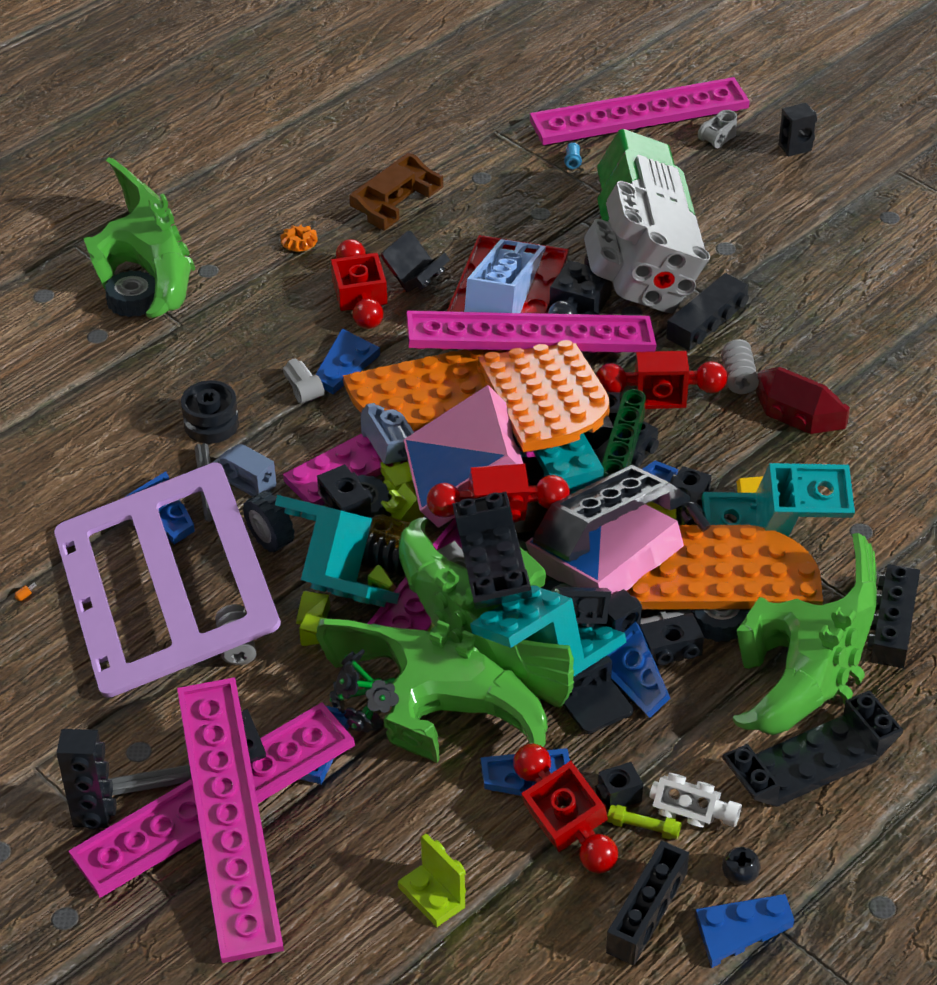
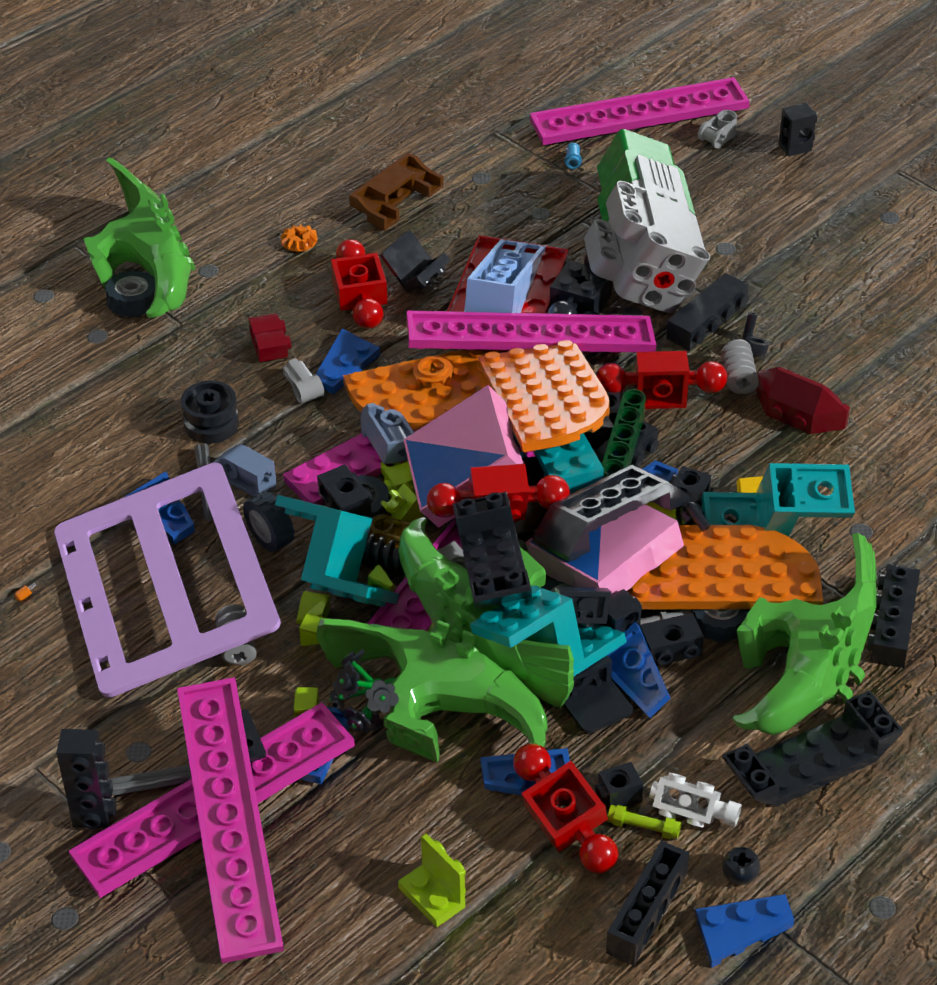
none -> dark red brick [248,313,292,362]
none -> lime slope [294,687,319,718]
none -> orange gear [413,356,453,386]
none -> black plate [742,312,769,357]

